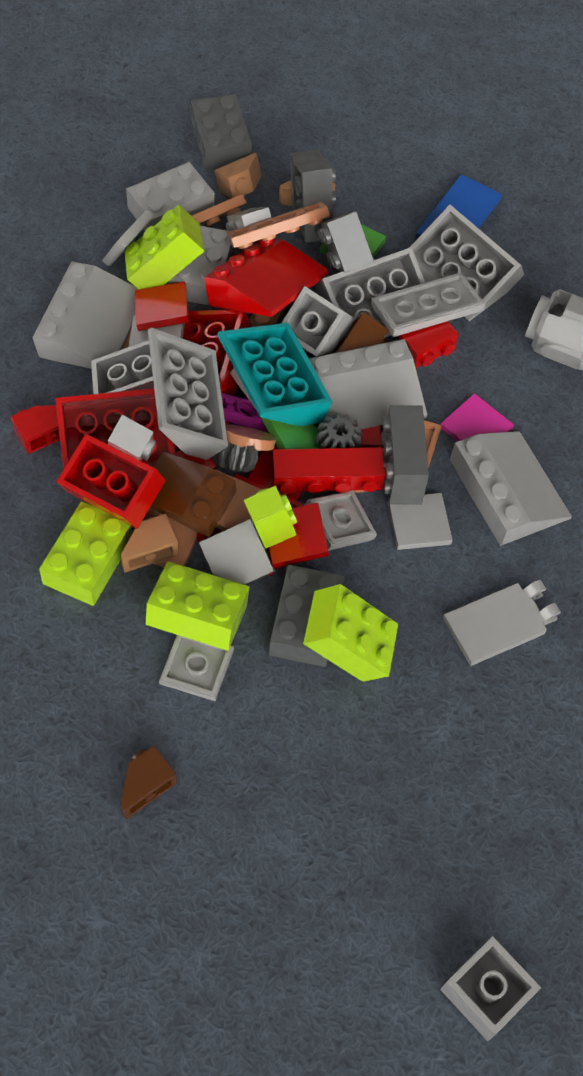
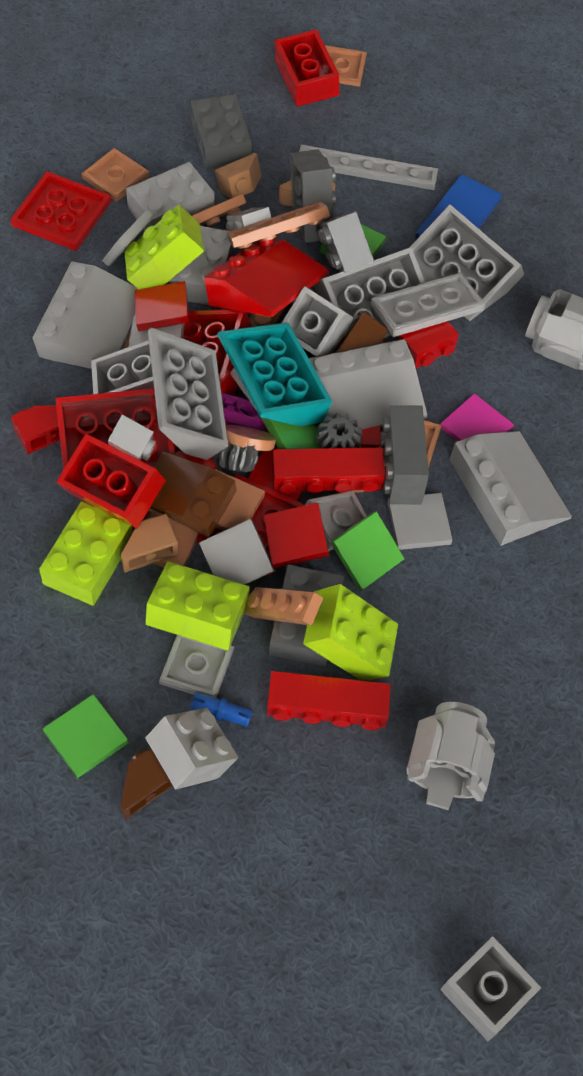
lime brick [244,486,298,549] -> none
light grey tile [443,580,561,666] -> none
none -> red plate [10,171,111,252]
none -> bright green tile [42,694,128,778]
none -> nougat tile [81,148,149,202]
none -> light grey brick [145,708,238,790]
none -> blue pin [190,691,253,728]
none -> nougat plate [244,587,324,626]
none -> red brick [267,671,391,730]
none -> red brick [274,29,339,107]
none -> light grey tile [299,145,438,190]
none -> nougat tile [325,45,367,87]
none -> bright green tile [330,512,404,590]
none -> light grey piece [406,702,495,810]

